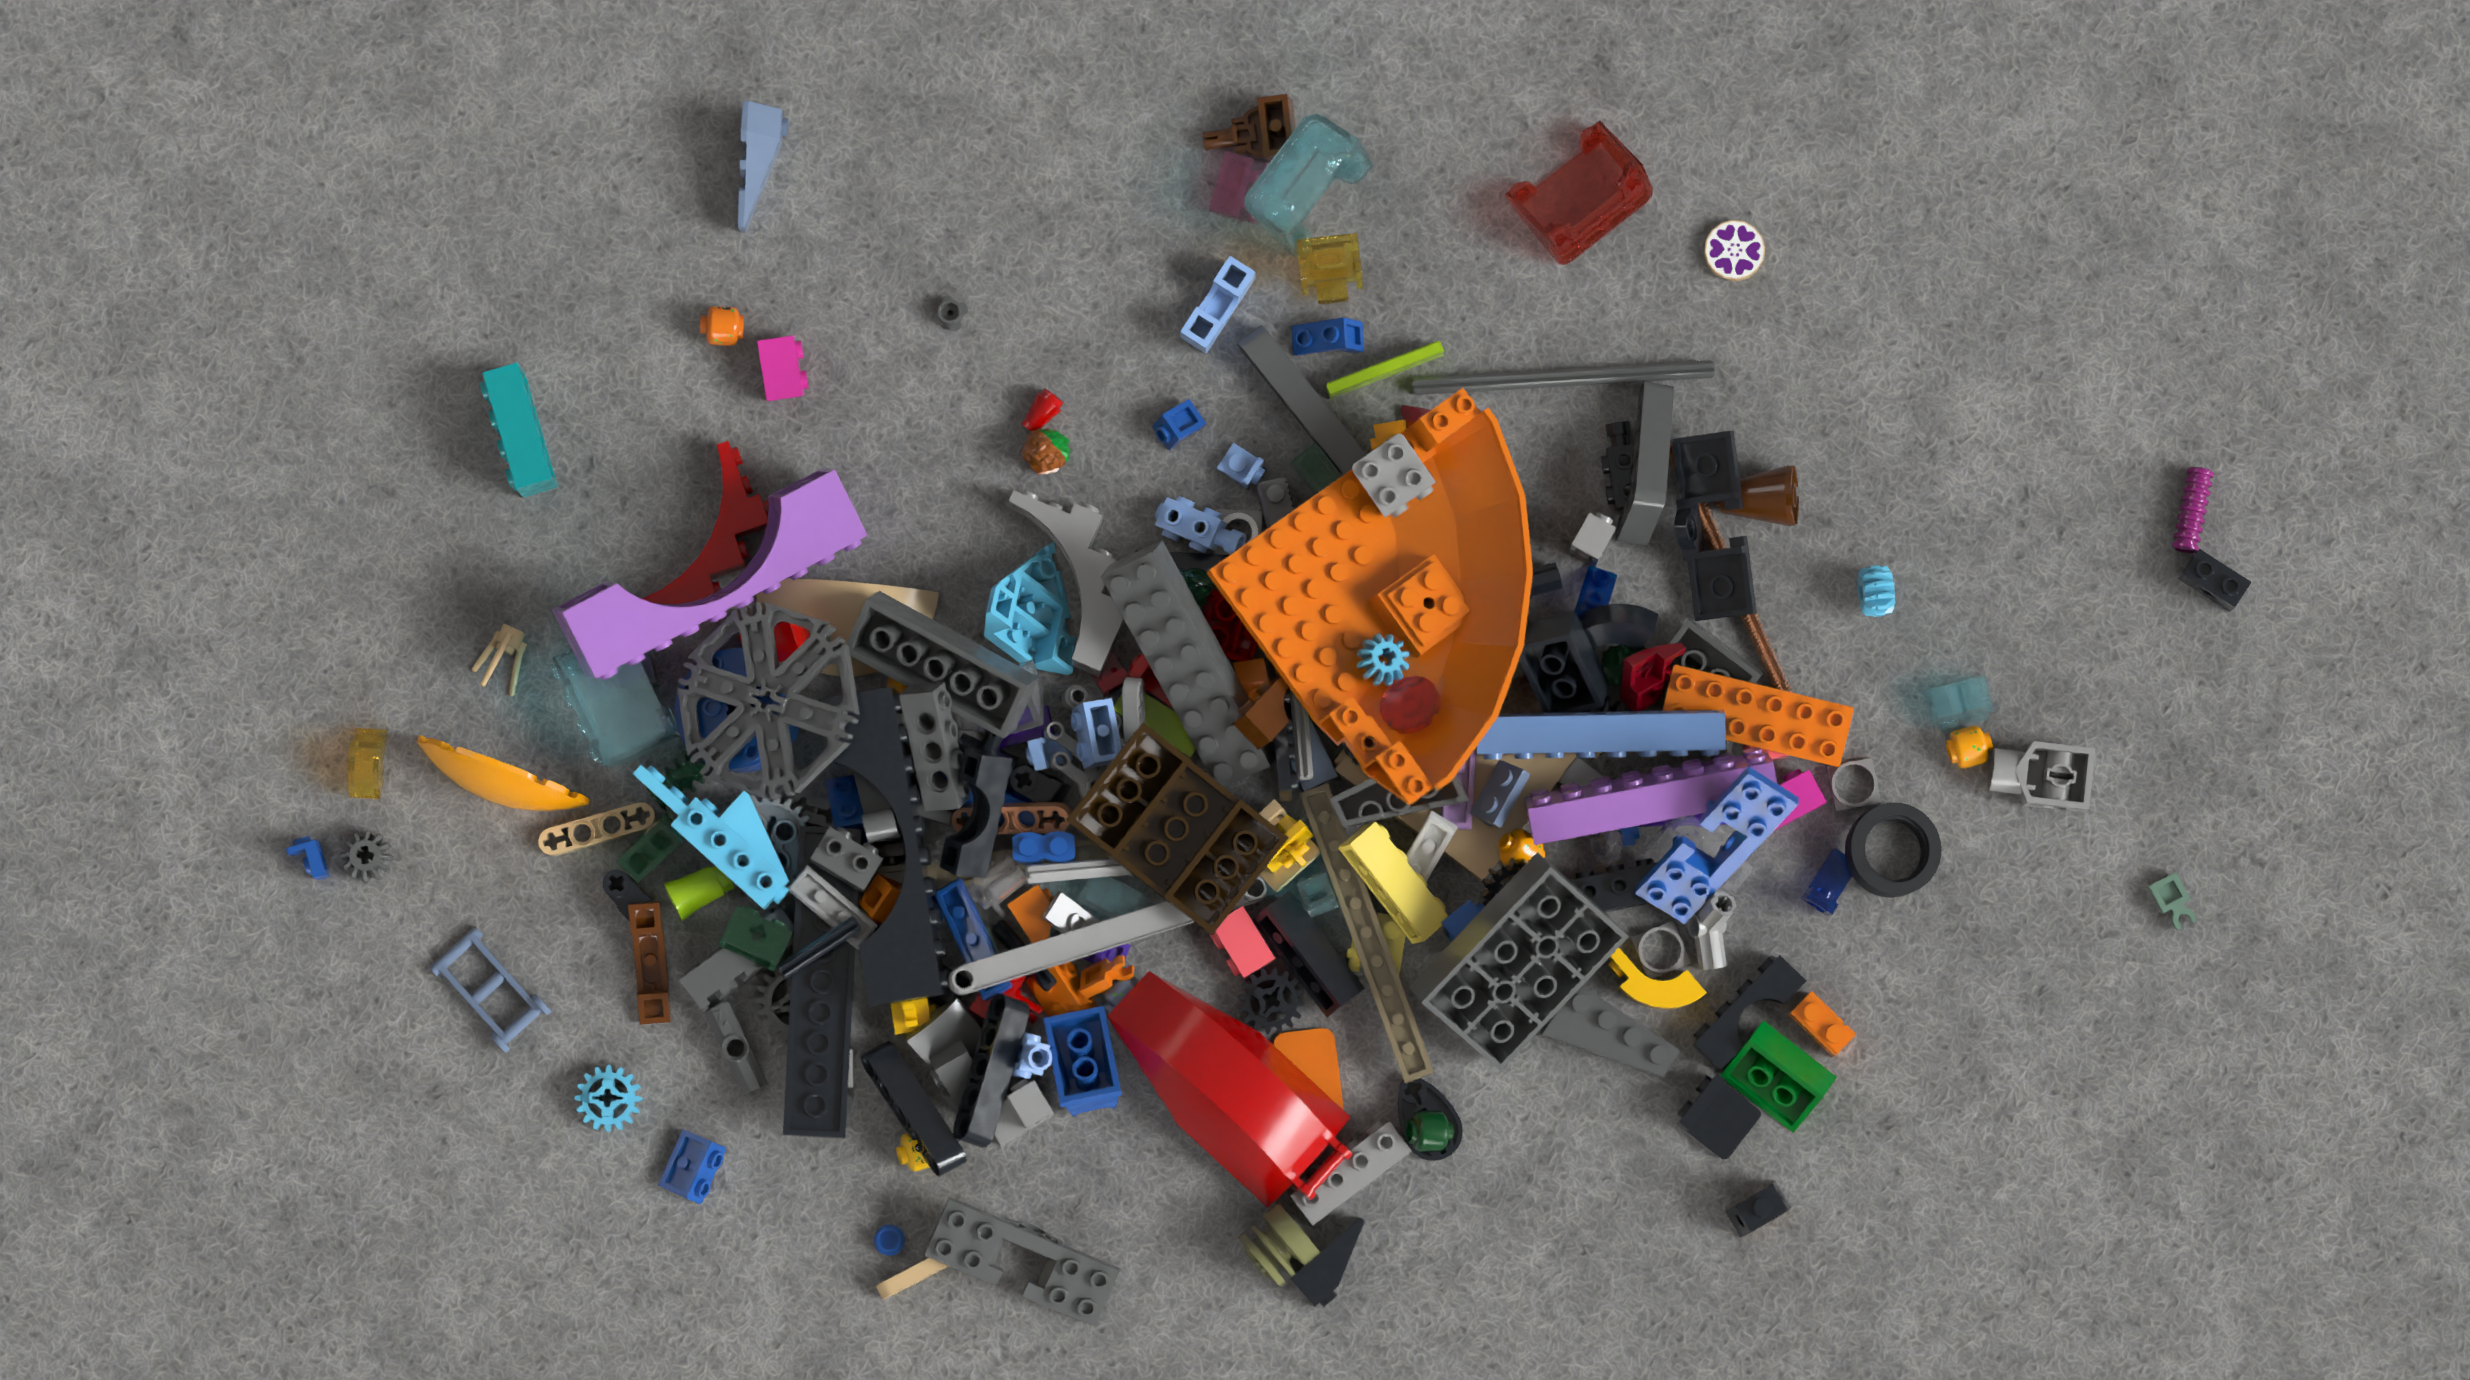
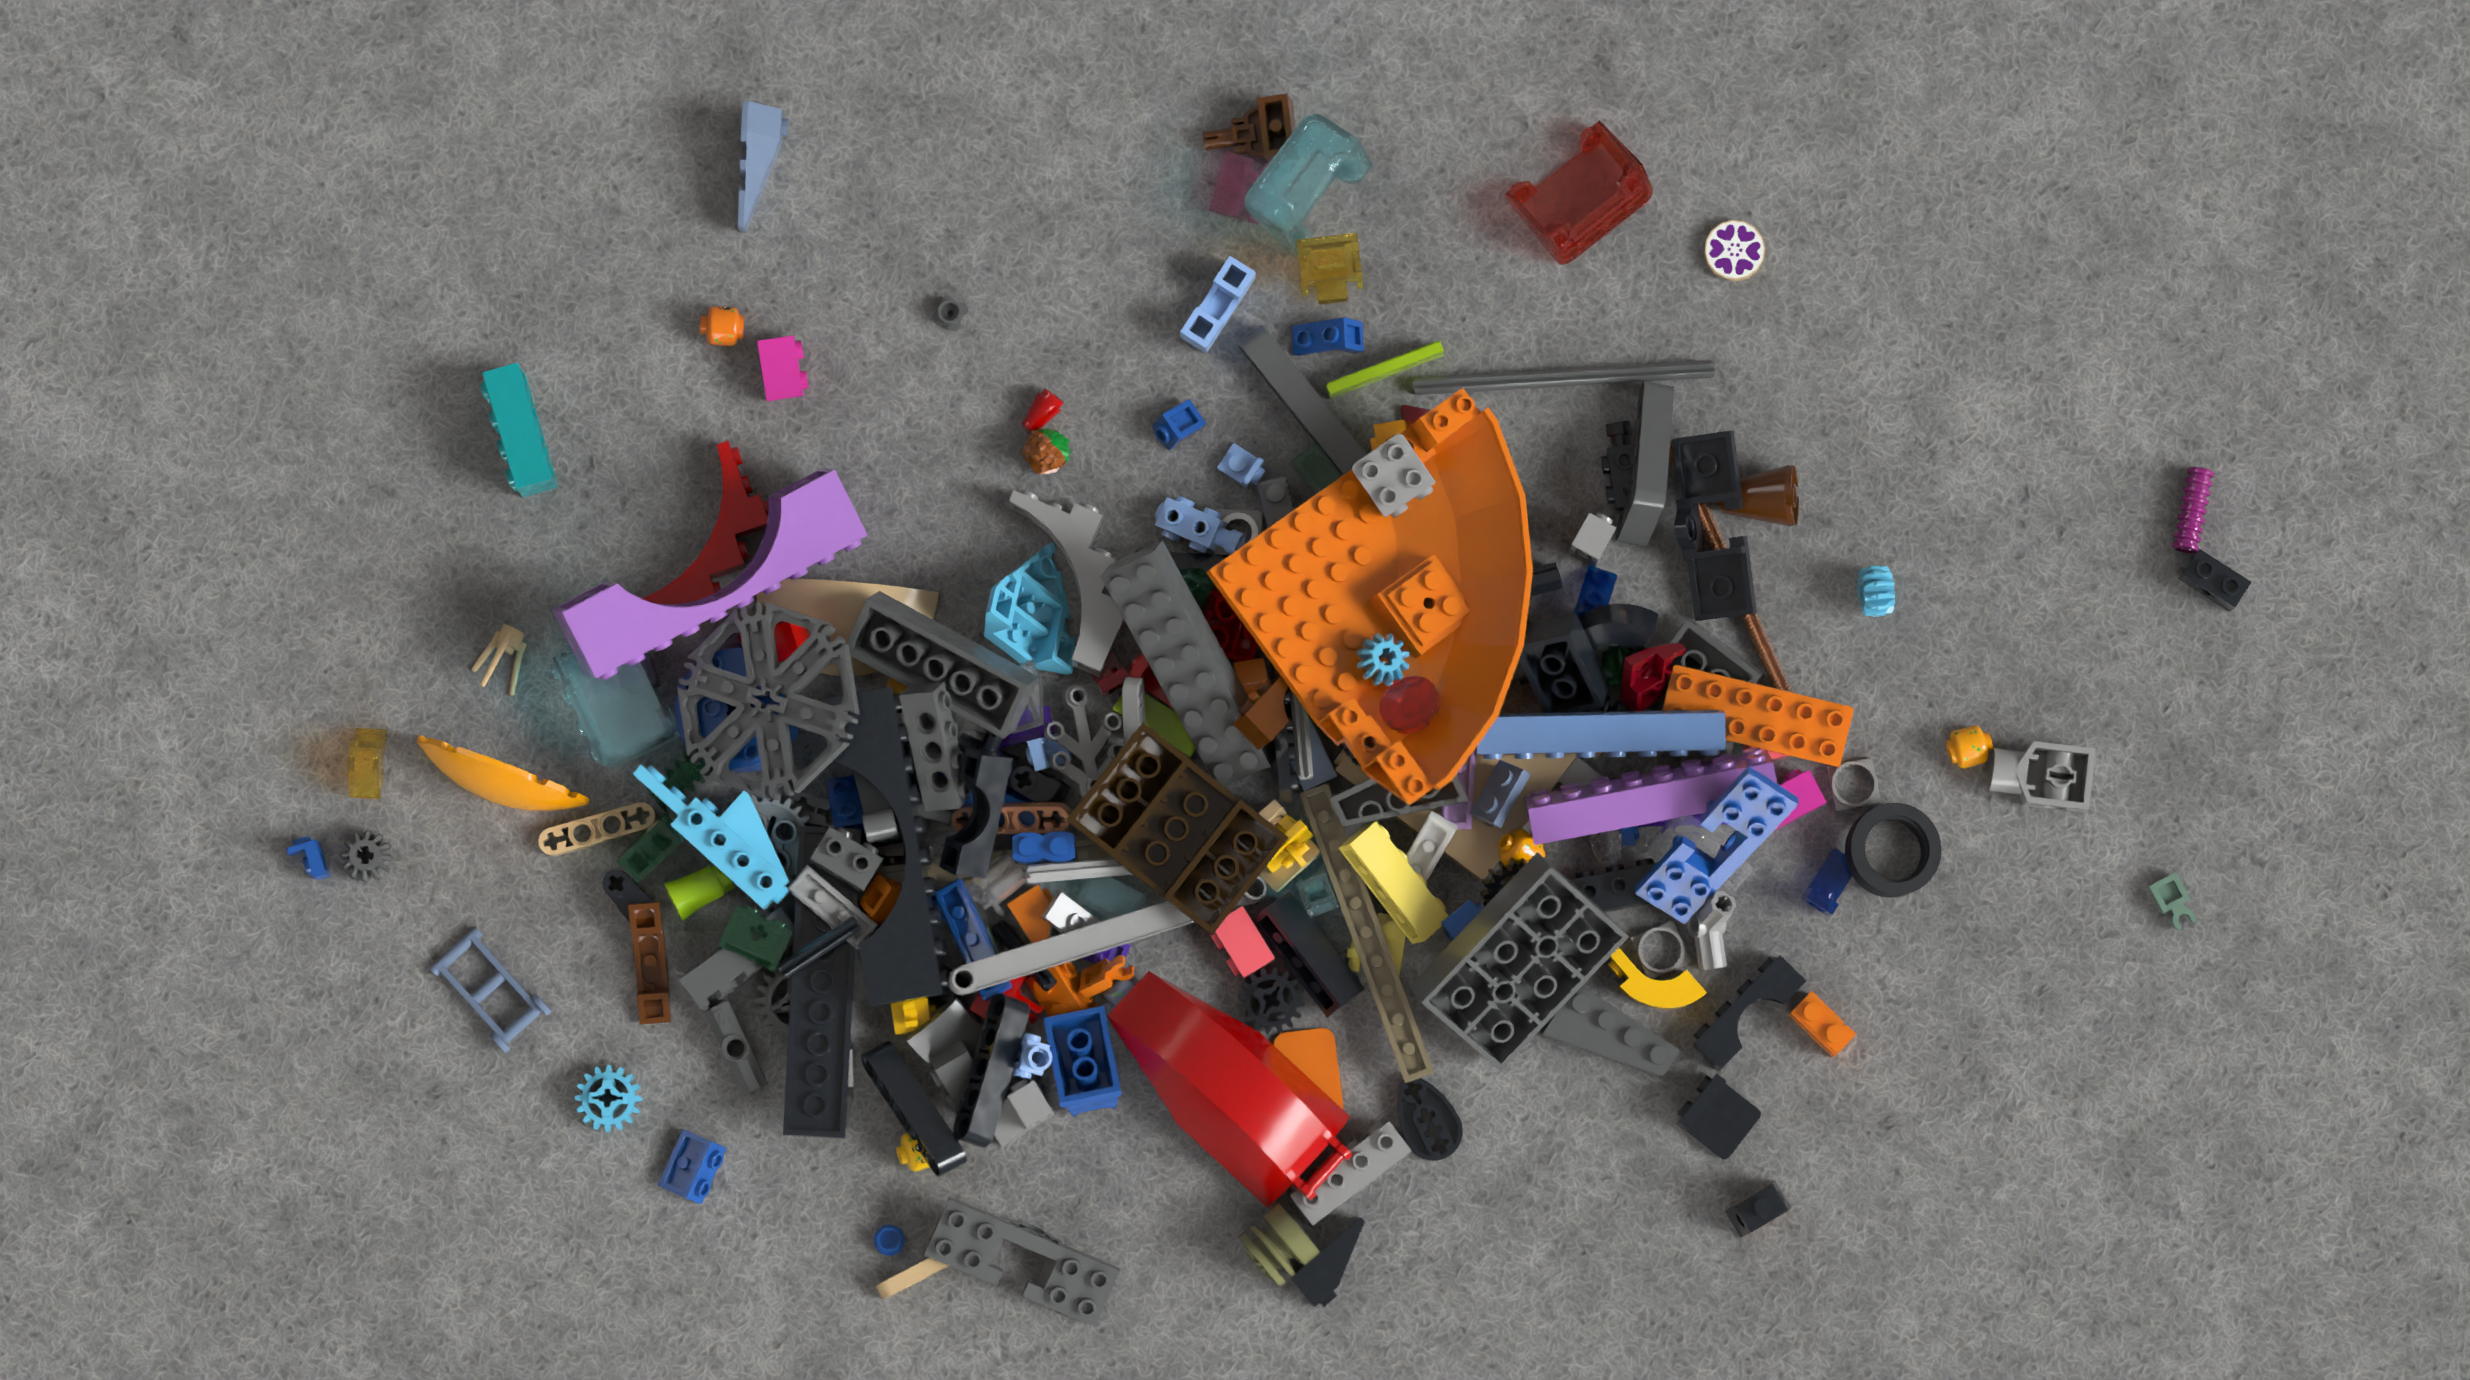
light blue brick [1071,698,1122,769] -> none
dark green head [1406,1110,1454,1151] -> none
green slope [1720,1021,1837,1133] -> none
clear light blue brick [1924,675,1994,731] -> none

